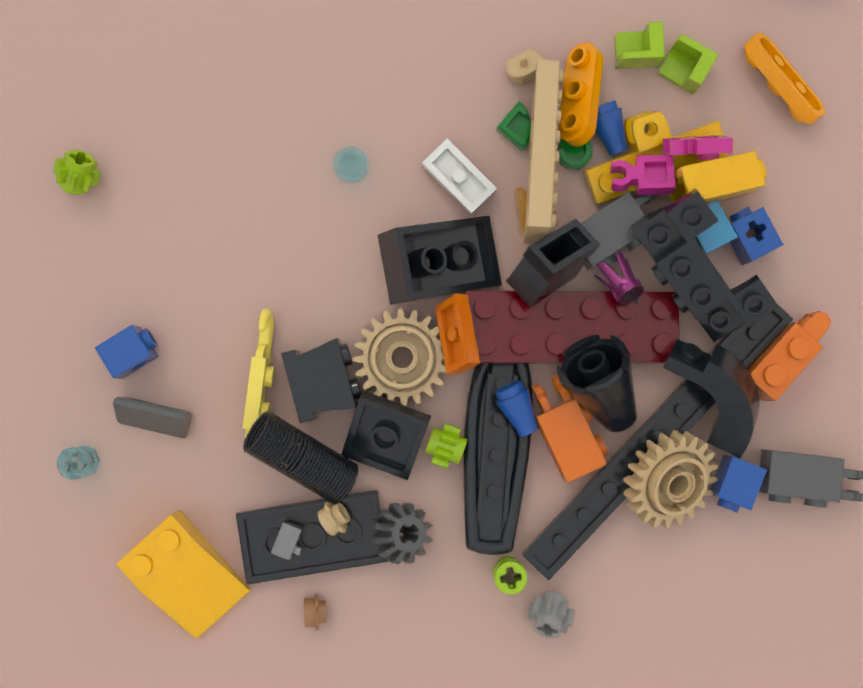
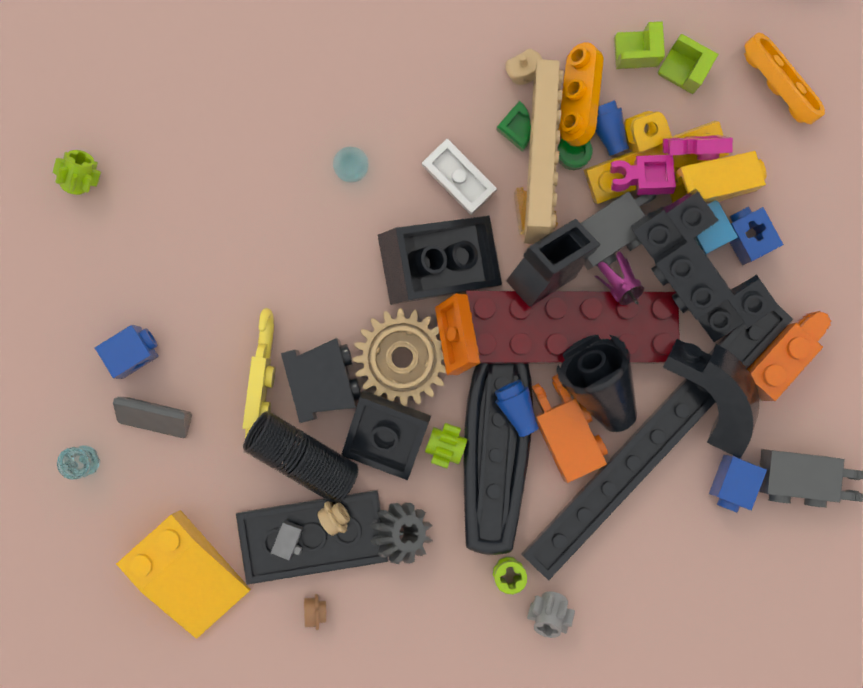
tan gear [623,430,718,529] -> none

